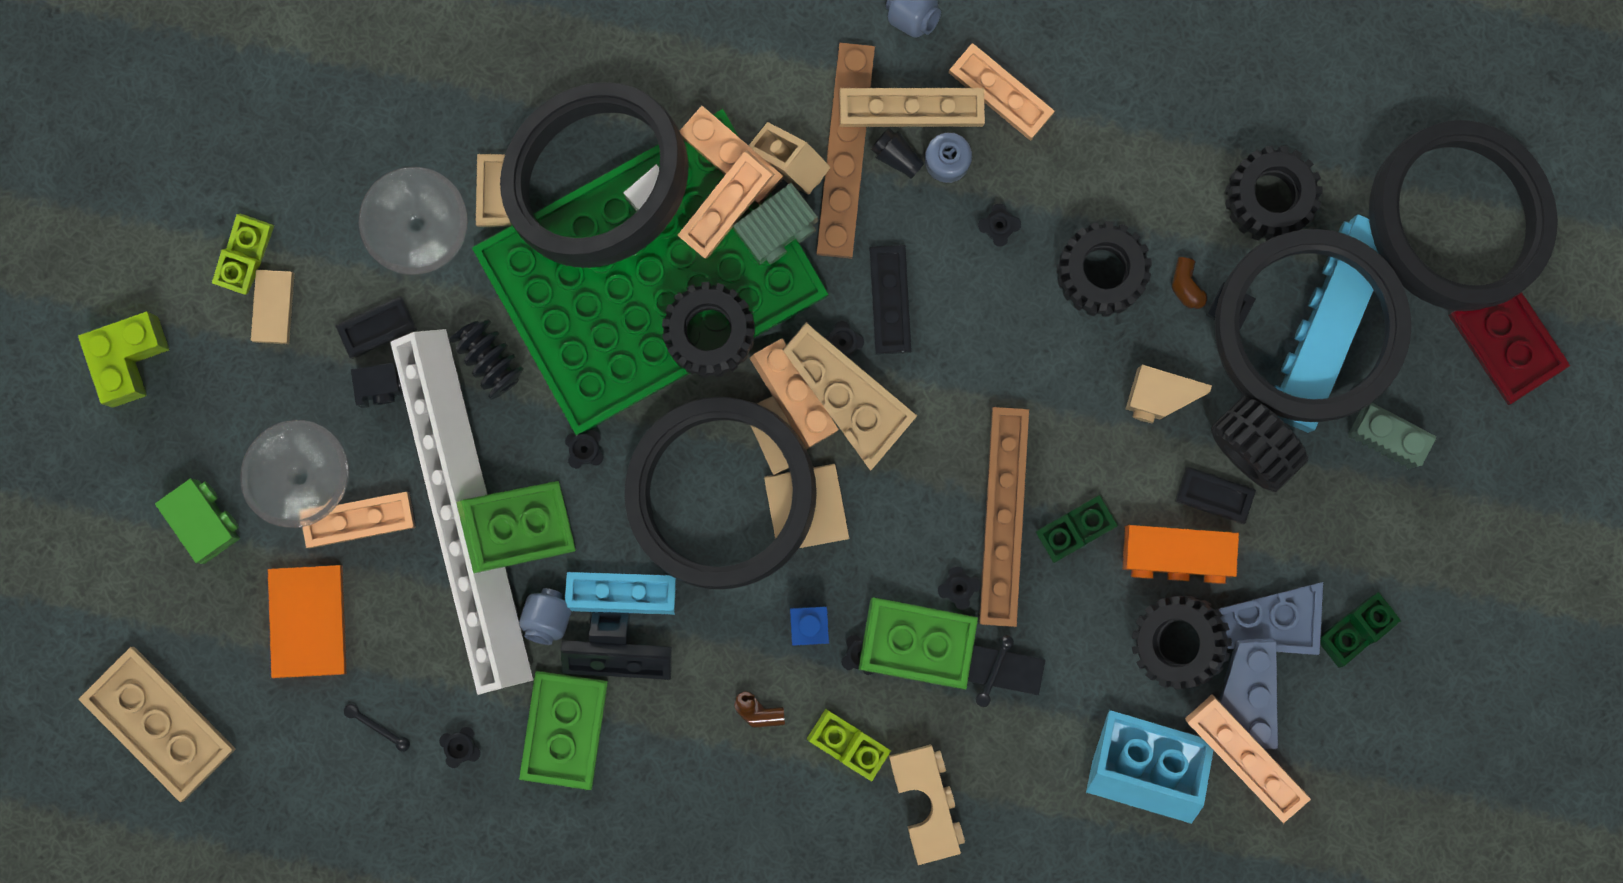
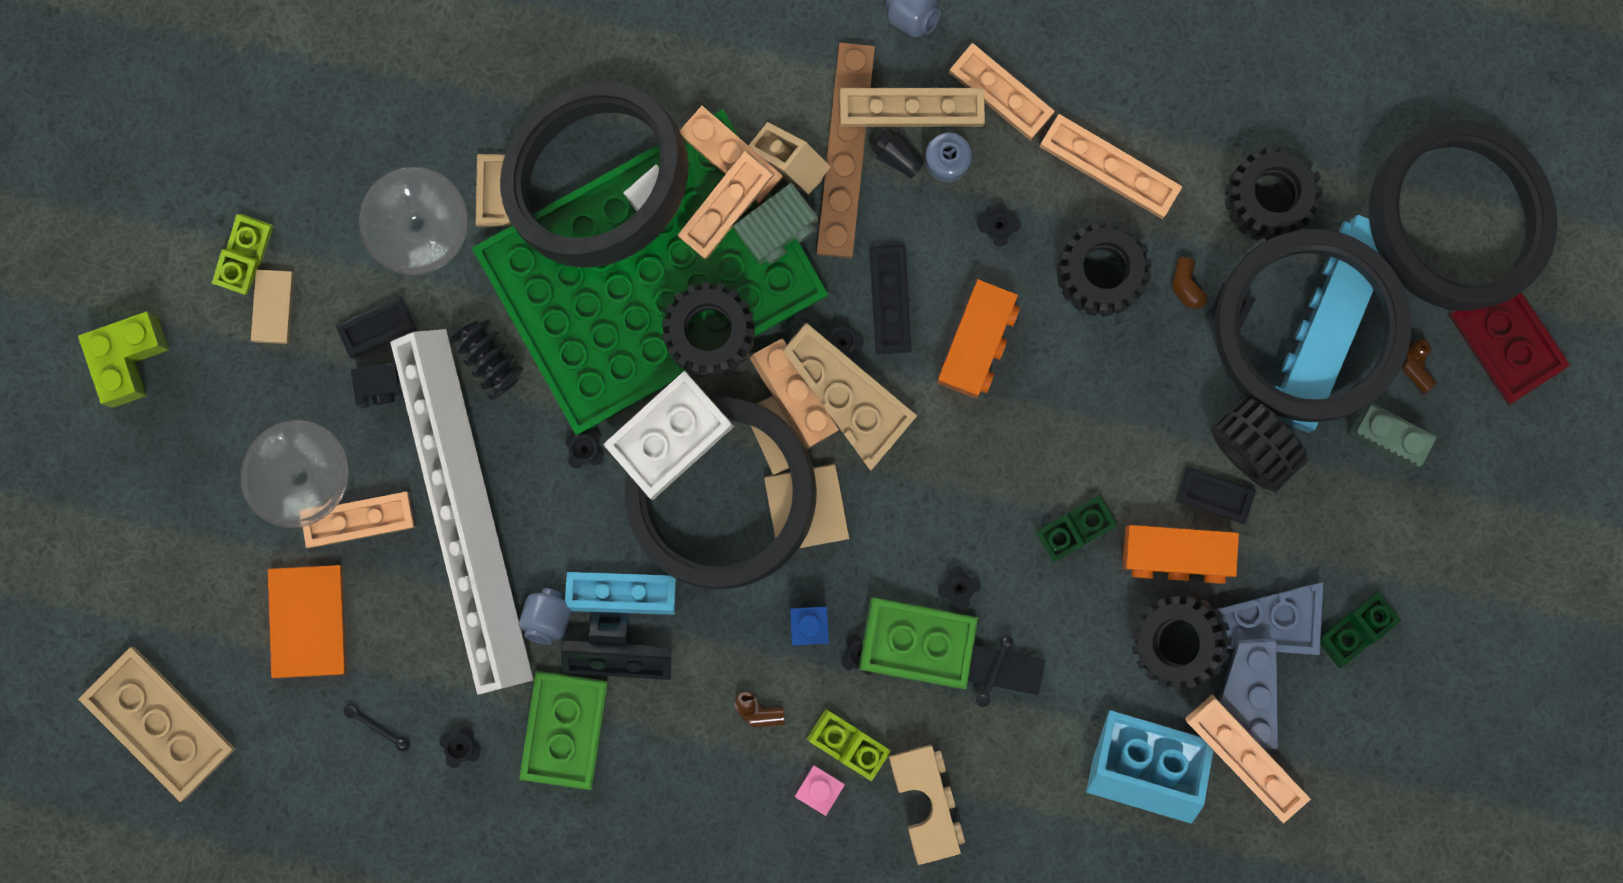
bright green brick [155,478,240,564] -> none
bright green tile [456,481,576,574] -> none
medium nougat plate [979,407,1029,627] -> none
tan slope [1126,365,1212,423] -> none
none -> white plate [603,371,734,500]
none -> bright pink plate [795,765,845,816]
none -> orange brick [937,279,1021,399]
none -> light nougat plate [1039,114,1182,219]
none -> reddish brown arm [1402,339,1437,394]

